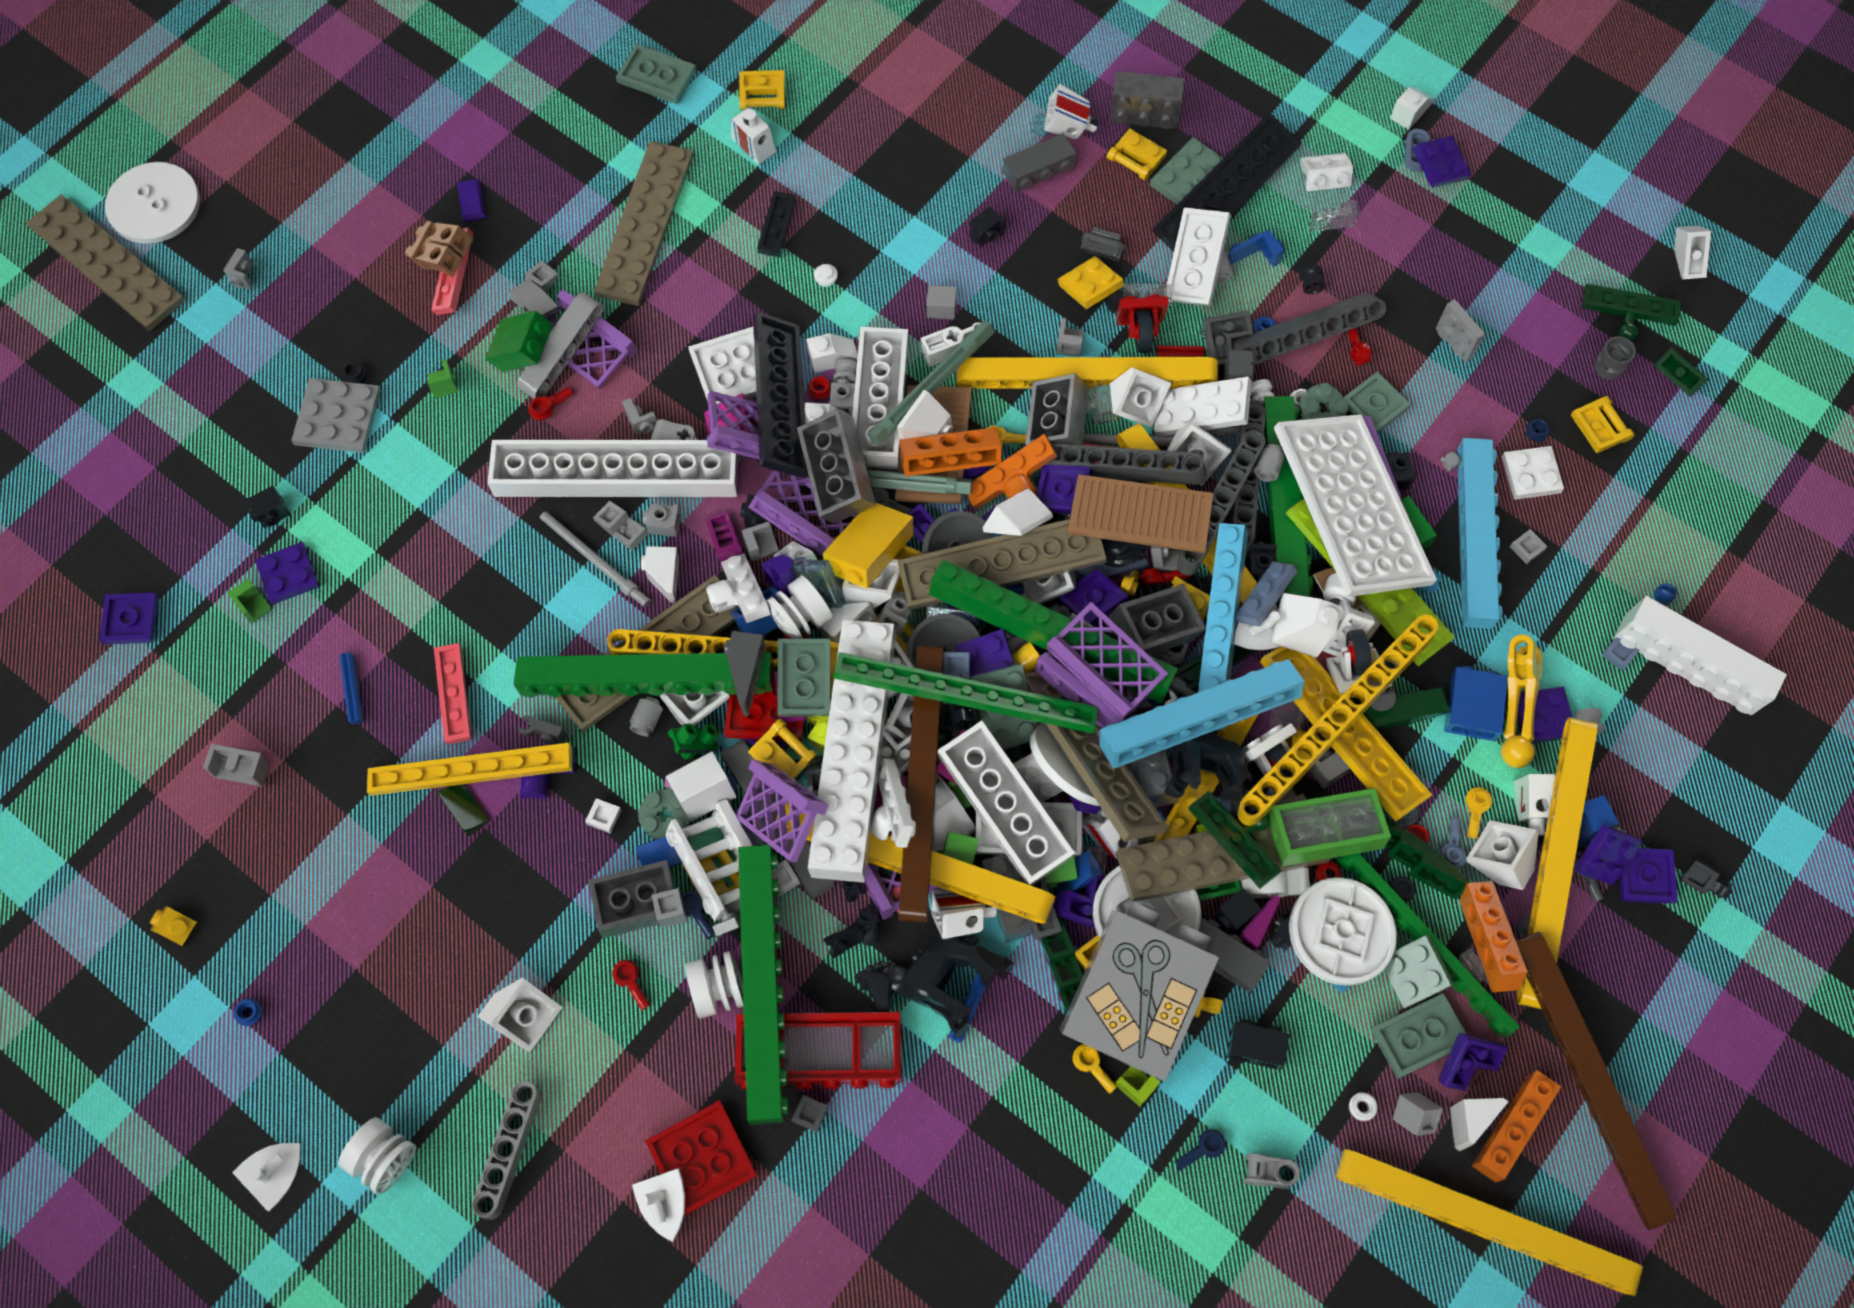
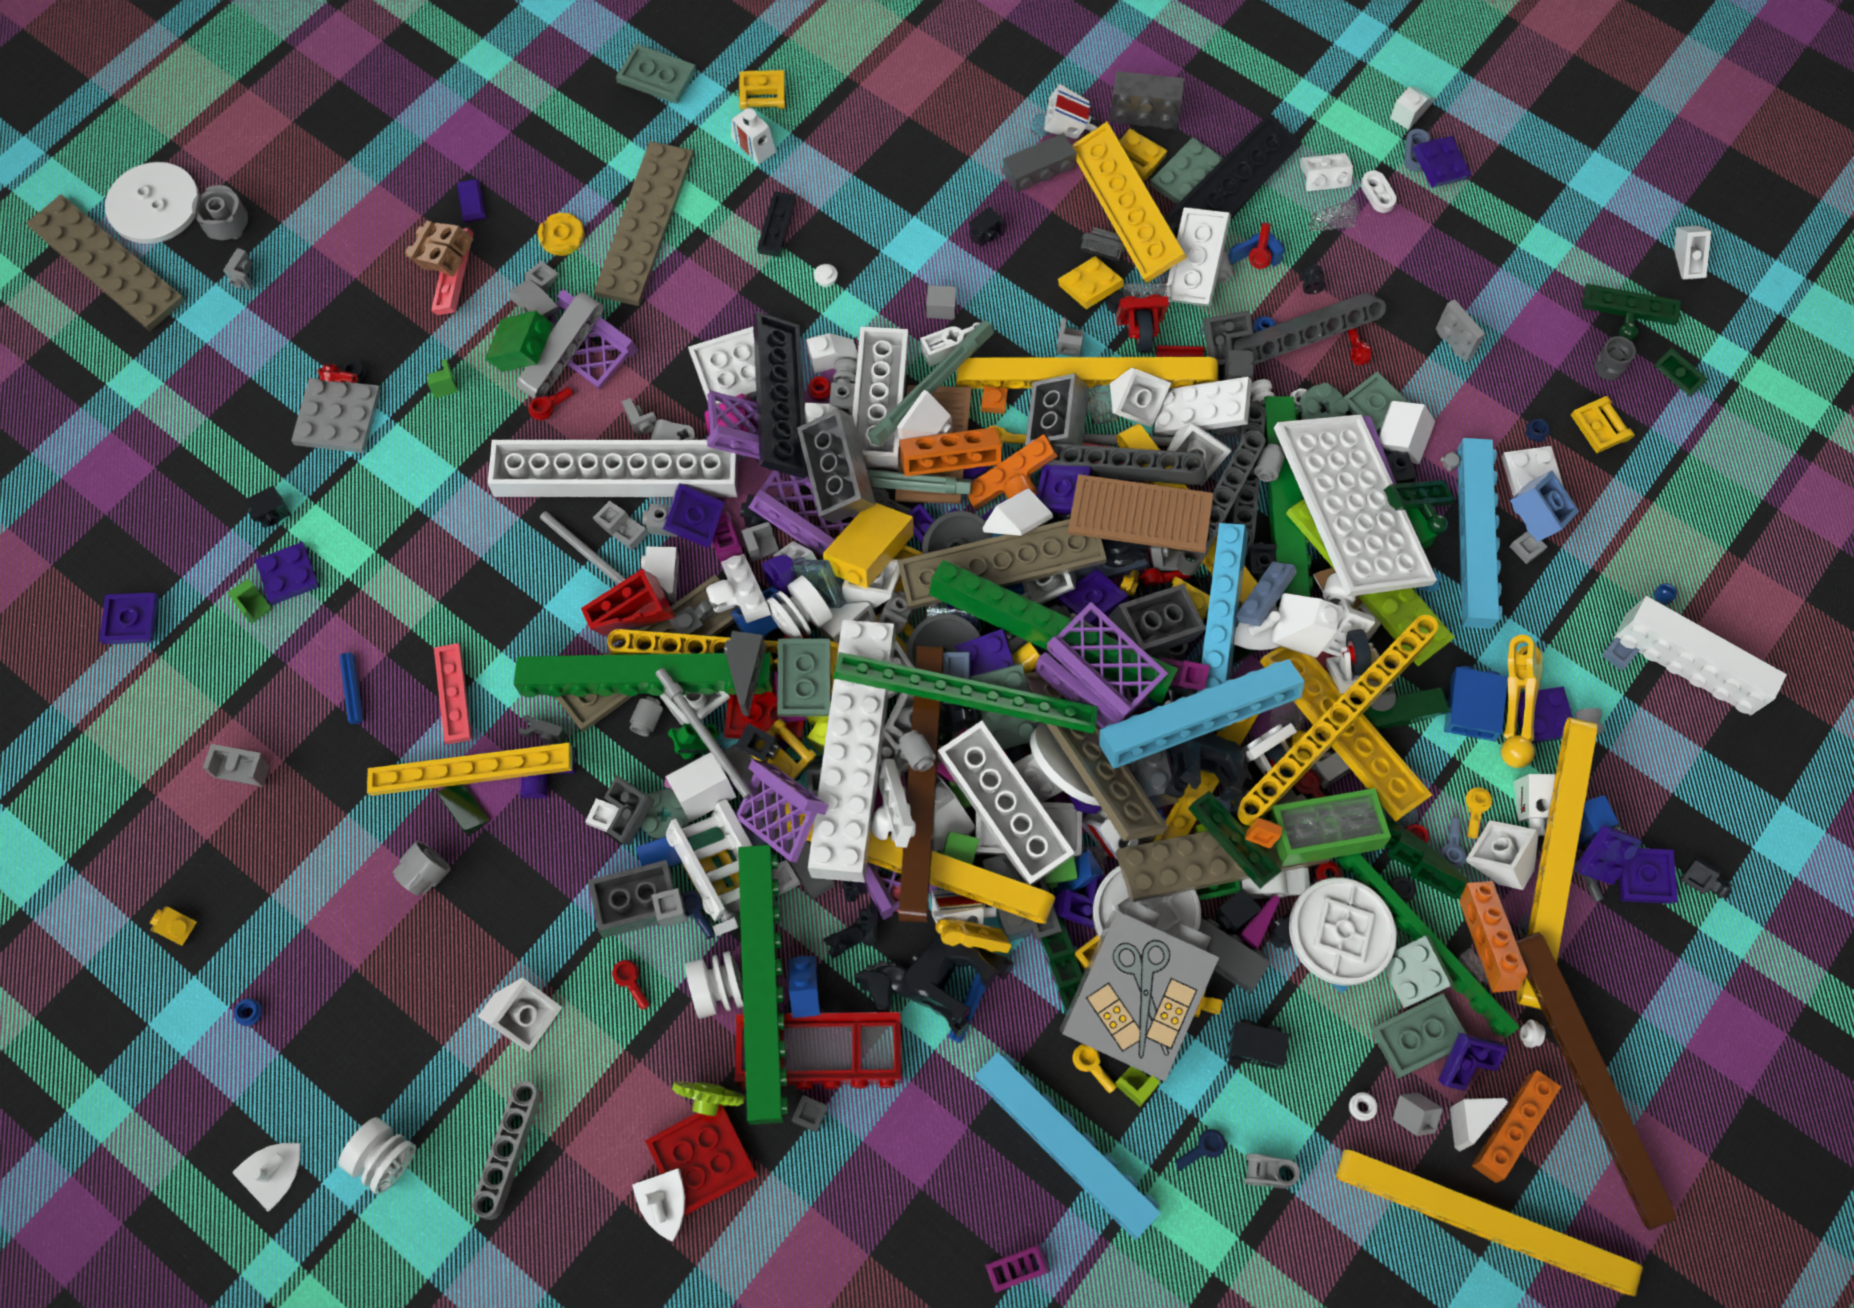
none -> light grey brick [192,185,248,240]
none -> red plate [317,364,358,383]
none -> light grey piece [393,841,451,896]
none -> yellow tile [538,212,585,256]
none -> red wedge [581,569,676,636]
none -> dark grey brick [604,775,654,845]
none -> light grey bar [655,668,753,799]
none -> dark purple plate [662,483,725,548]
none -> dark grey plate [669,600,715,635]
none -> lime gear [672,1081,745,1116]
none -> black brick [736,723,780,763]
none -> blue piece [789,956,820,1018]
none -> light grey brick [899,730,936,772]
none -> yellow hinge [935,918,1012,953]
none -> medium azure brick [974,1052,1161,1241]
none -> orange plate [981,386,1007,414]
none -> magenta slope [986,1244,1051,1293]
none -> yellow plate [1072,122,1187,283]
none -> magenta slope [1159,657,1210,691]
none -> orange plate [1245,818,1283,849]
none -> red plate [1249,222,1272,269]
none -> red plate [1294,769,1326,799]
none -> white plate [1361,171,1396,213]
none -> white slope [1378,401,1435,465]
none -> dark green plate [1384,480,1456,534]
none -> medium blue brick [1510,470,1579,542]
none -> white plate [1520,1020,1545,1048]

